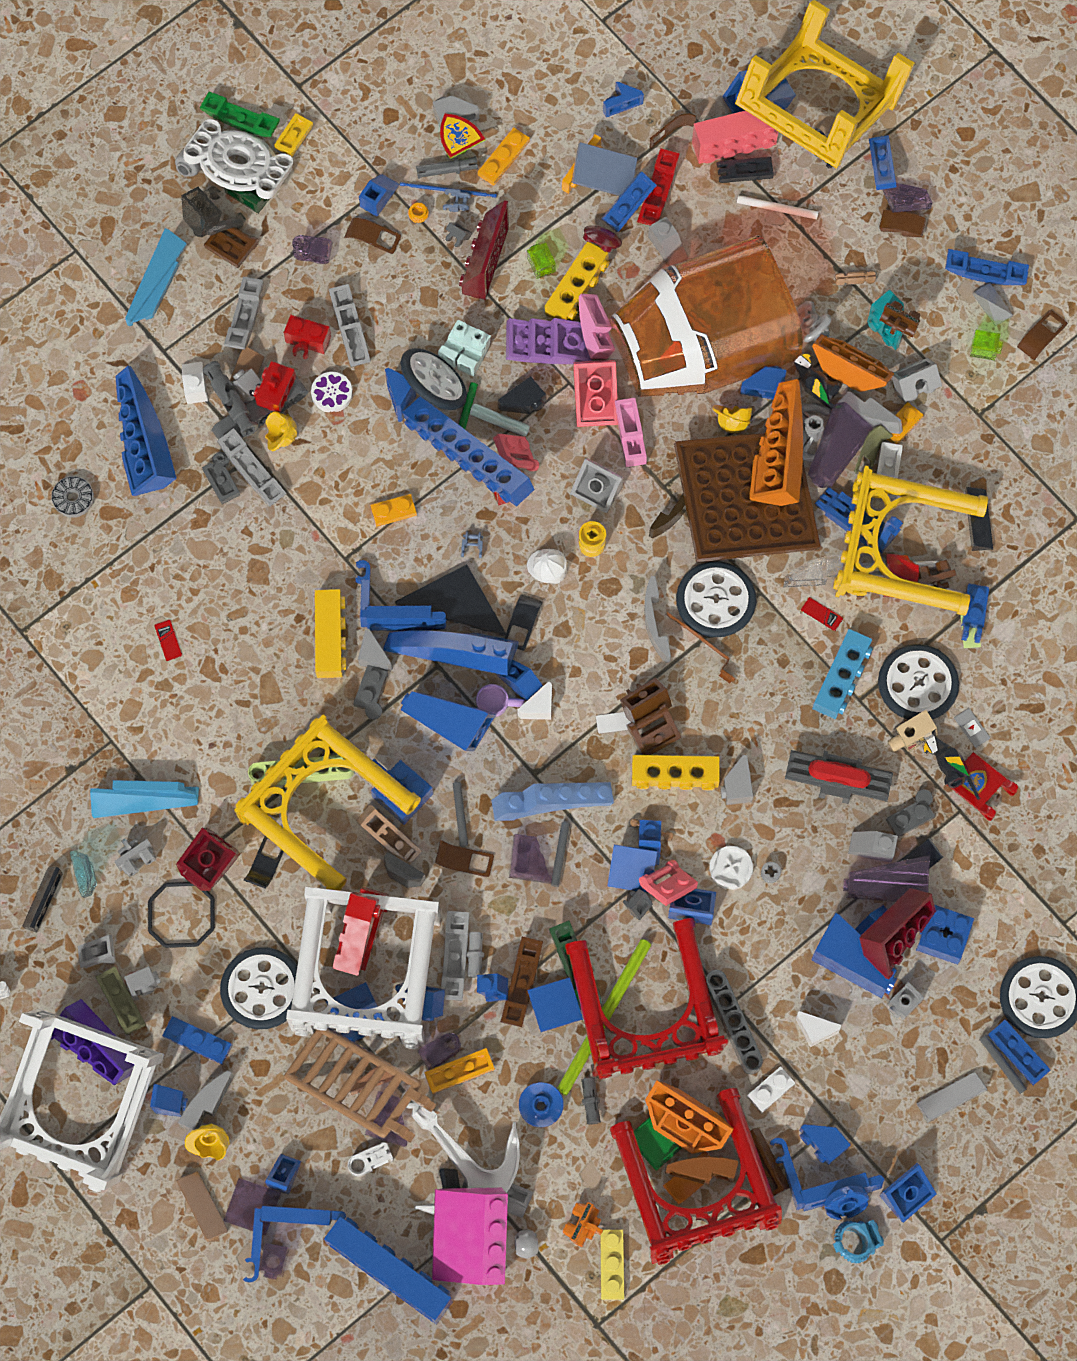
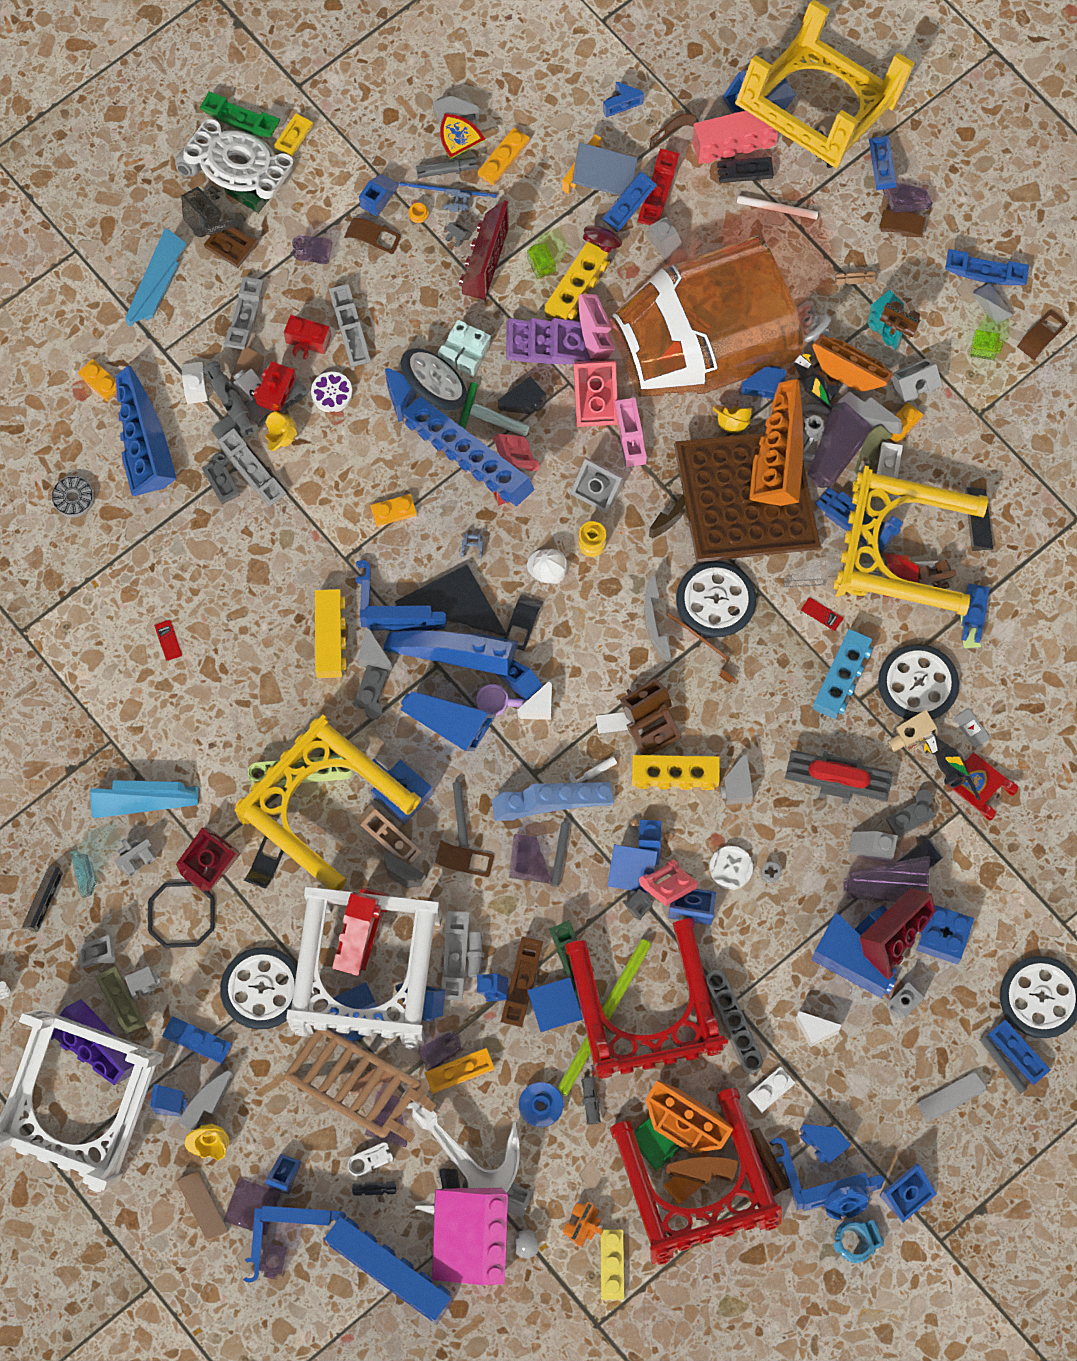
none -> light orange plate [78,359,117,402]
none -> black axle [352,1181,396,1196]
none -> white piece [569,756,617,783]

